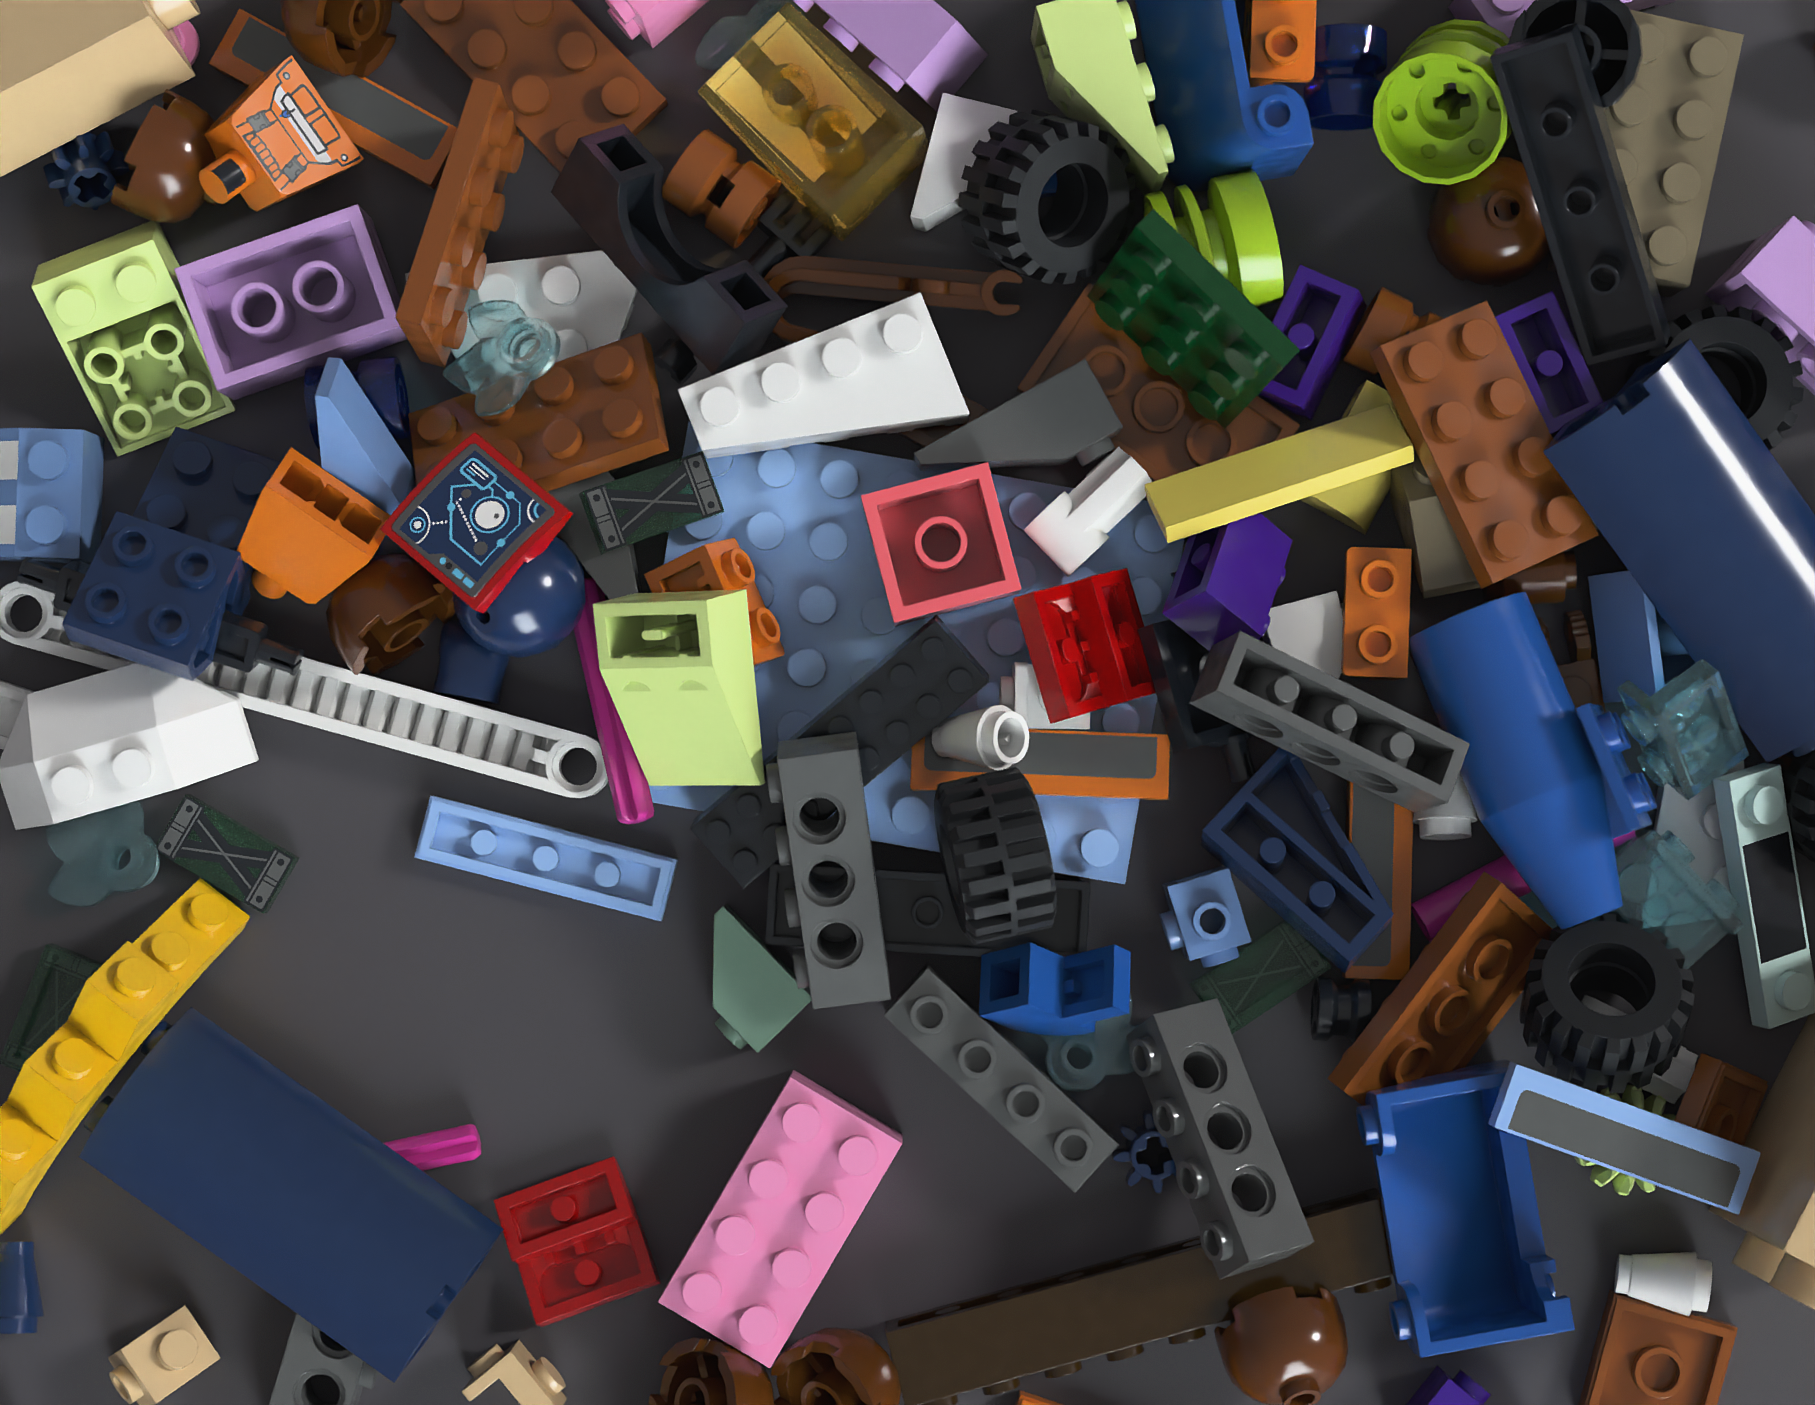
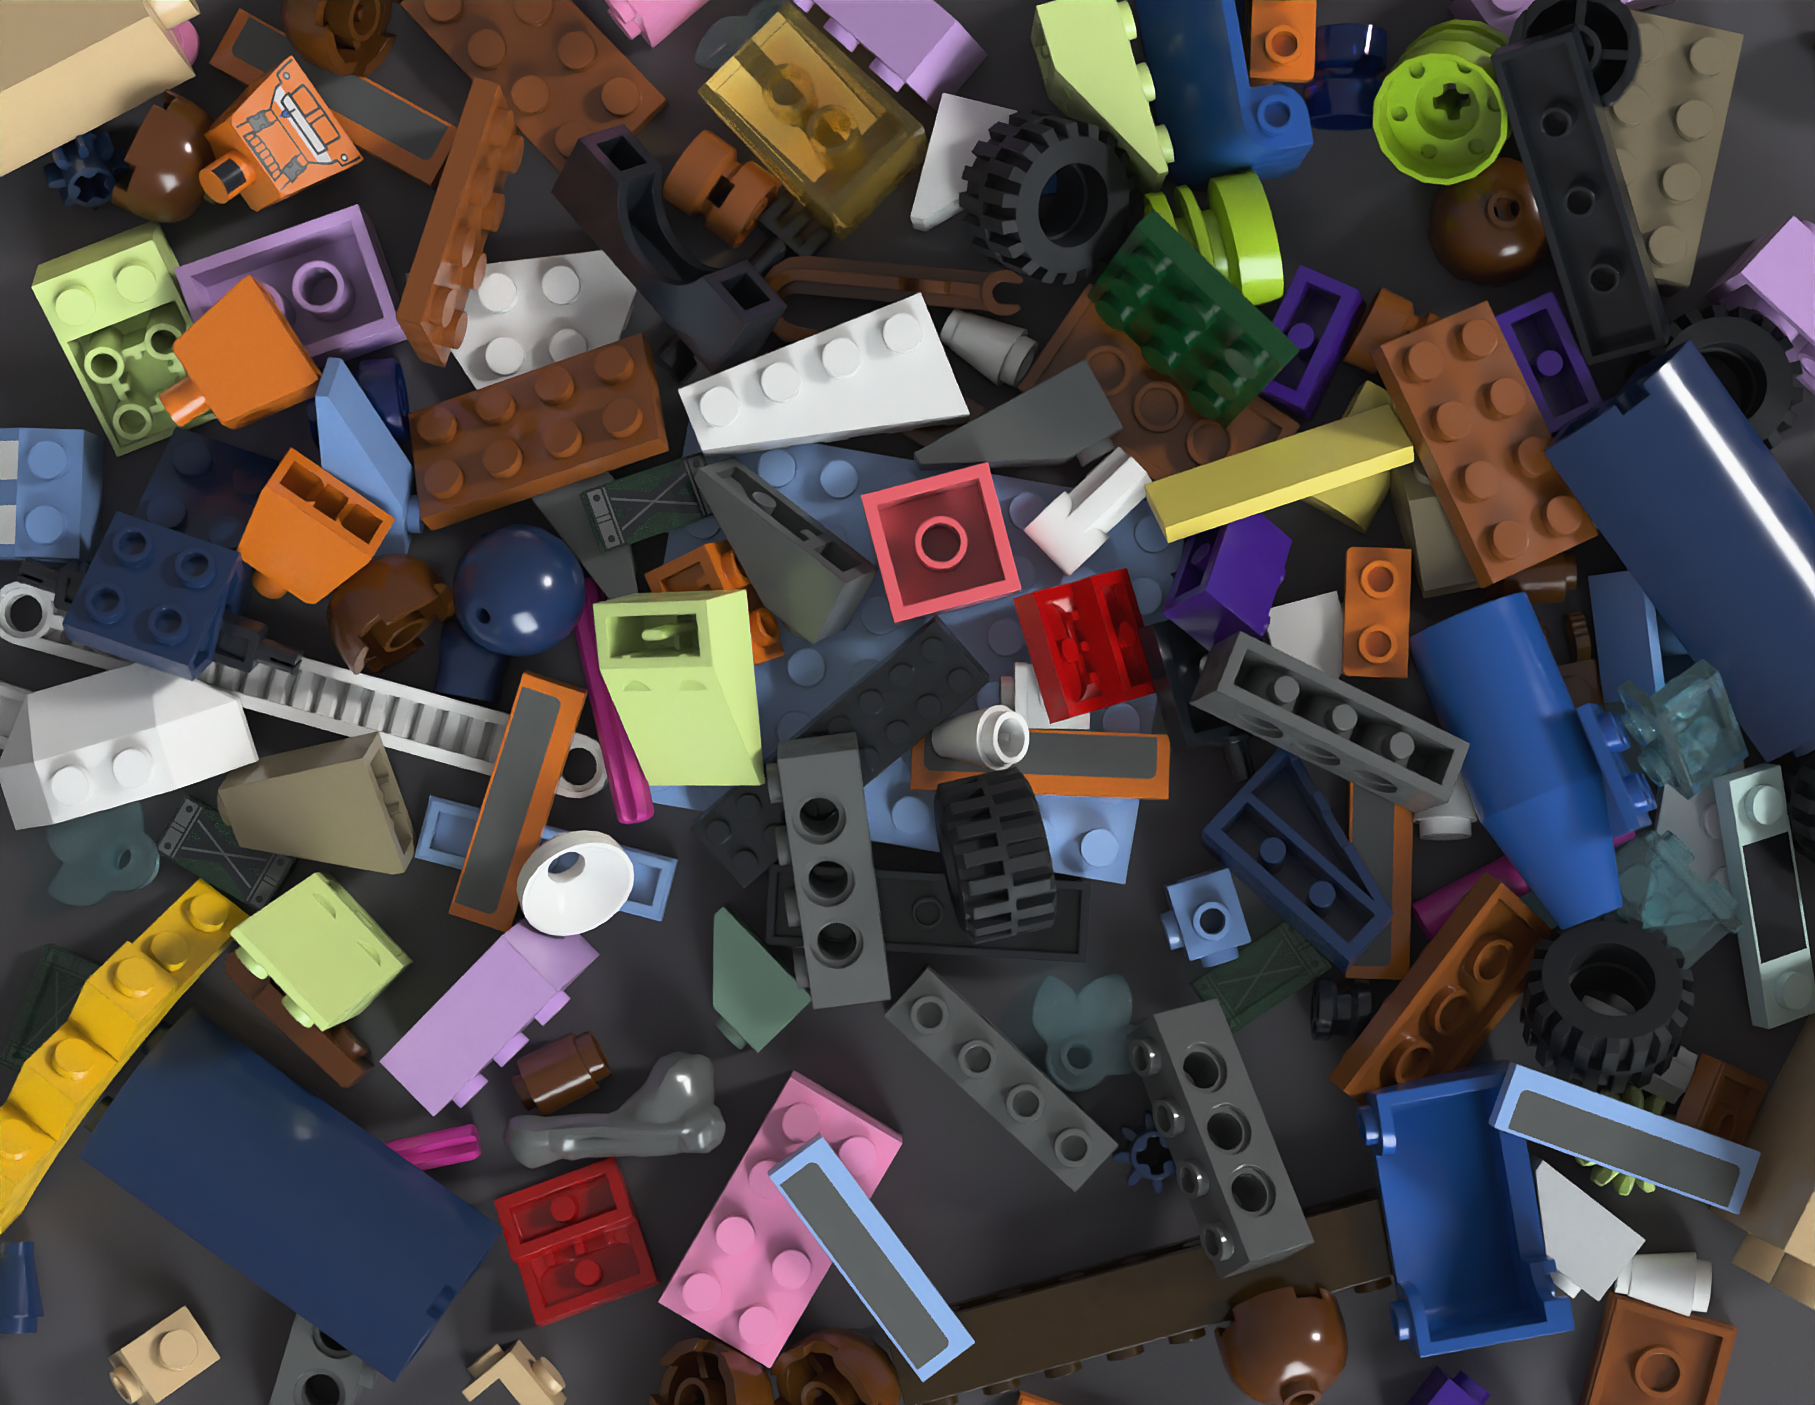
slope [380,432,574,613] -> none
clear light blue plate [443,300,560,416] -> none
blue brick [979,942,1131,1036] -> none
none -> orange torso [158,274,322,430]
none -> dark tan slope [217,731,418,875]
none -> reddish brown hinge [223,947,375,1088]
none -> yellowish green slope [229,871,414,1031]
none -> lavender wedge [379,917,600,1117]
none -> tile [448,670,588,932]
none -> dark grey hair [503,1052,726,1169]
none -> reddish brown brick [511,1030,612,1116]
none -> white piece [516,830,634,936]
none -> dark grey slope [694,456,879,644]
none -> tile [767,1132,975,1382]
none -> white cone [939,308,1039,388]
none -> white slope [1529,1152,1646,1302]

